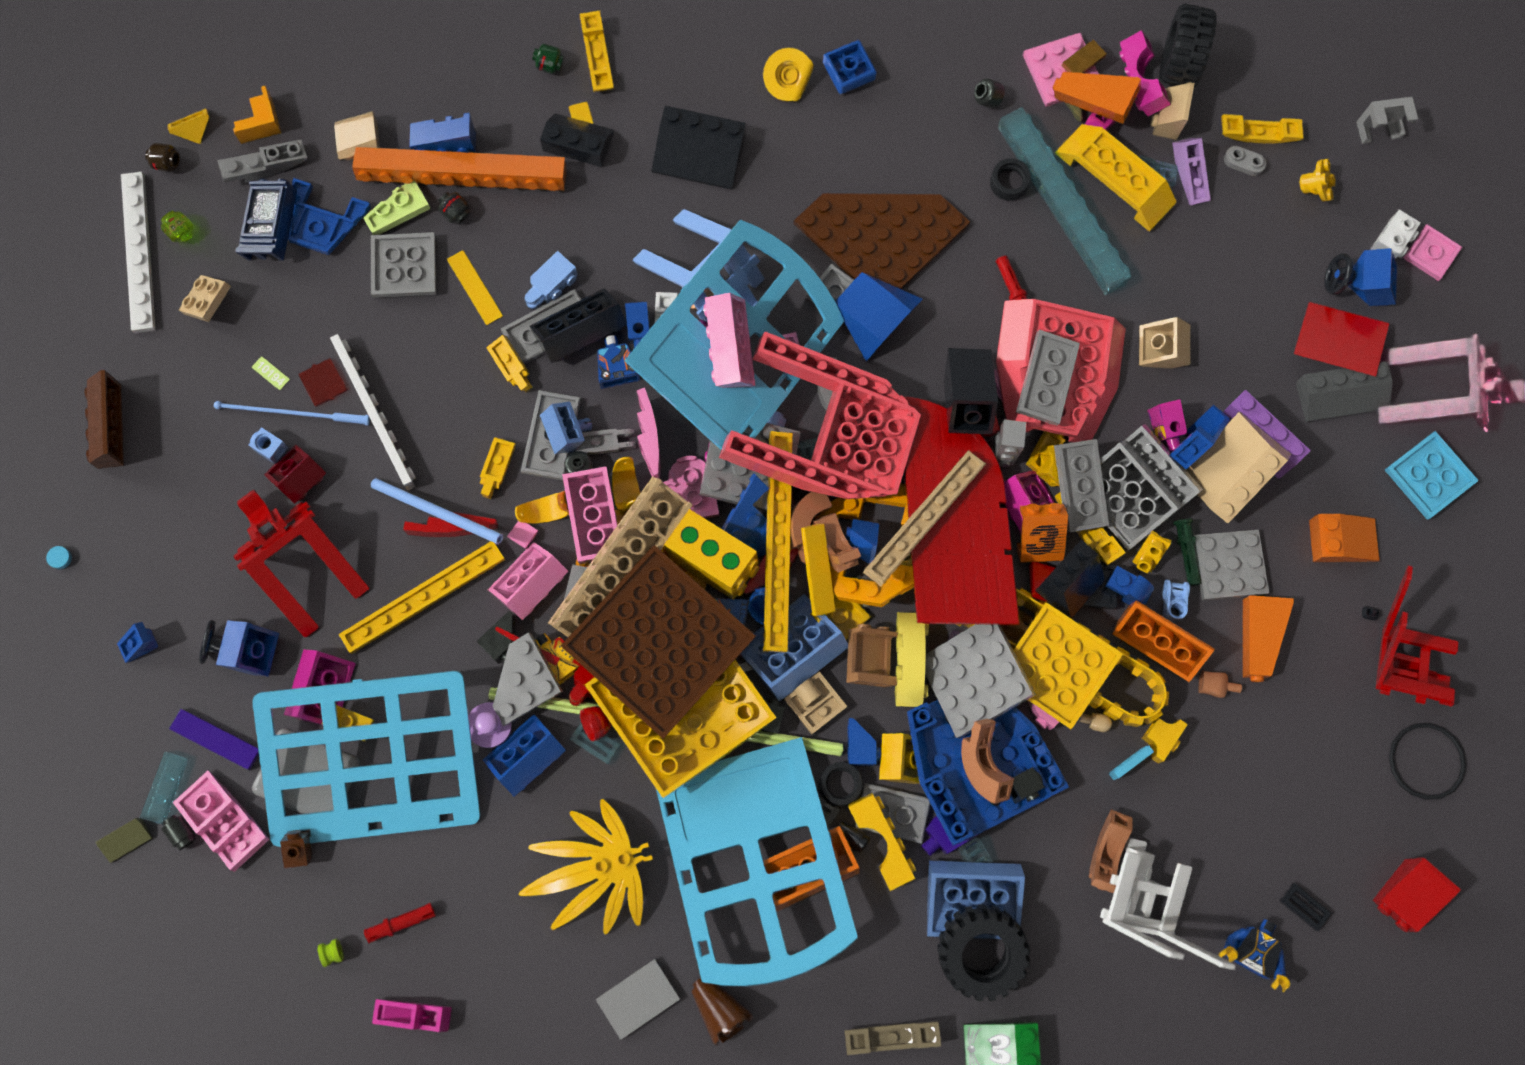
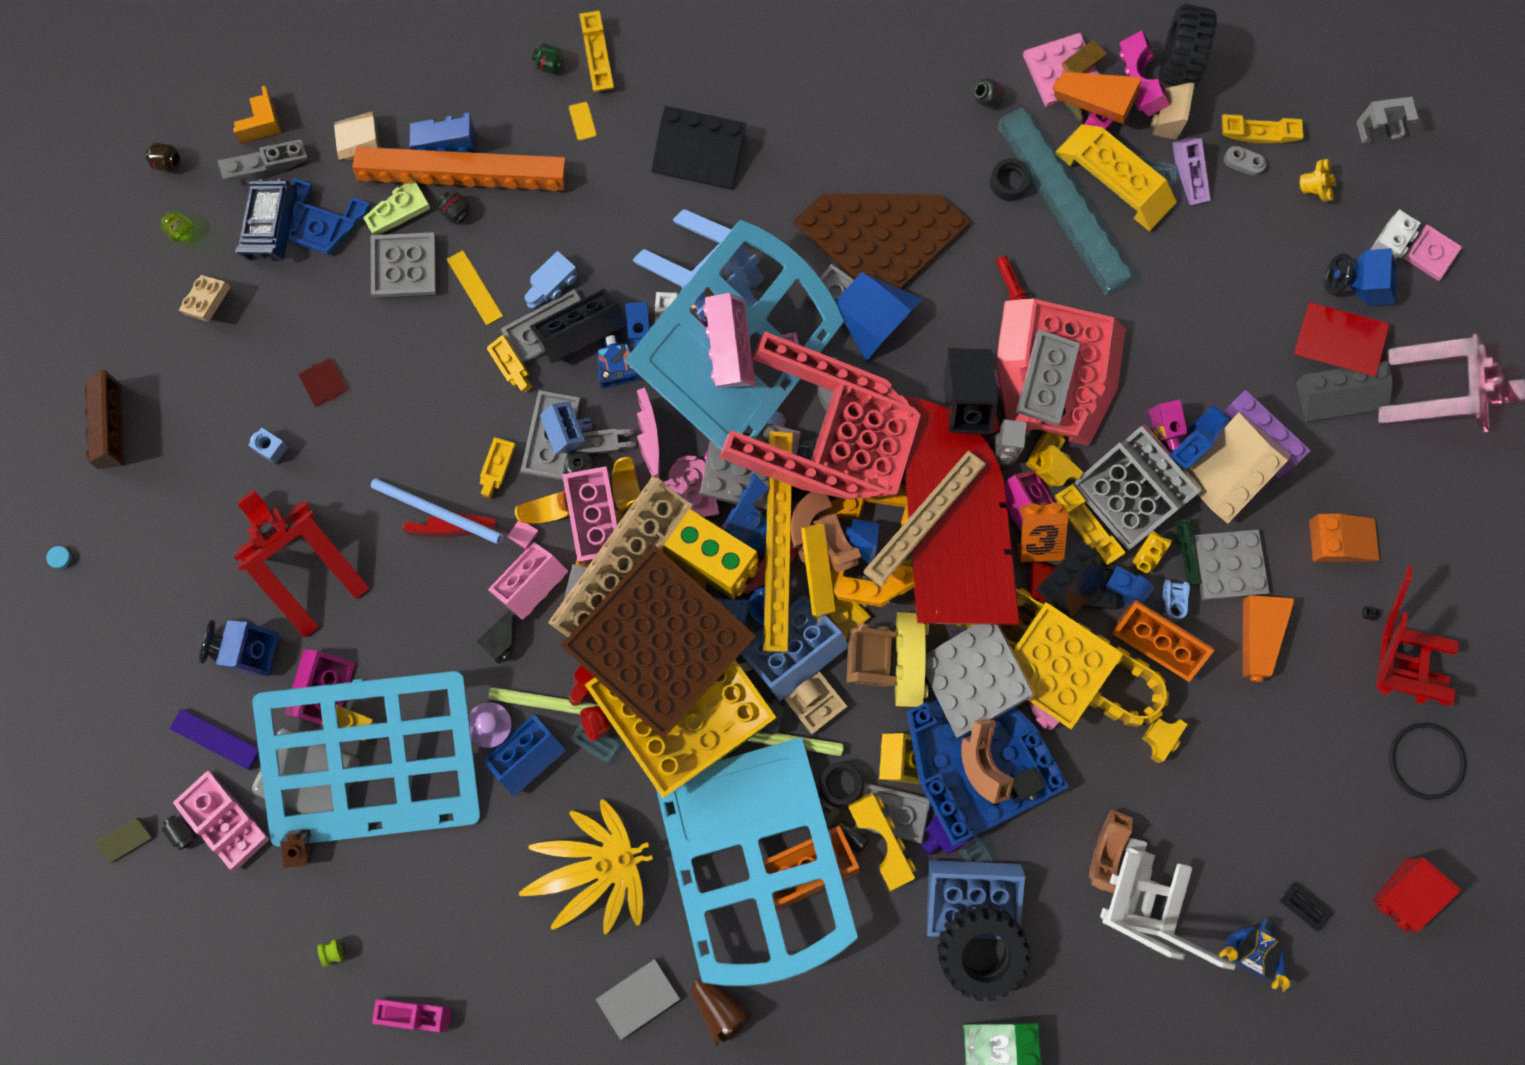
blue slope [117,622,158,663] -> none
white plate [121,172,156,333] -> none
clear light blue tile [140,752,188,825] -> none
yellow slope [167,108,209,144] -> none
light blue piece [214,401,370,426] -> none
yellowish green sticker [252,356,290,390] -> none
dark red slope [264,444,326,504] -> none
white plate [330,334,416,490] -> none
yellow plate [338,541,505,654] -> none
red pin [364,902,436,944] -> none
light grey plate [493,633,563,726] -> none
red sticker [495,627,560,666] -> none
torso [535,633,581,685] -> none
black slope [540,113,614,167] -> none
yellow hat [763,48,814,101] -> none
blue brick [823,40,877,94] -> none
dark tan slope [845,1021,941,1055] -> none
blue slope [848,718,881,766] -> none
light grey plate [1054,439,1109,532] -> none
tan cylinder [1080,712,1112,732] -> none
medium azure tile [1109,746,1154,780] -> none
tan slope [1139,317,1190,369] -> none
nougat piece [1198,670,1242,698] -> none
medium azure plate [1385,431,1479,520] -> none

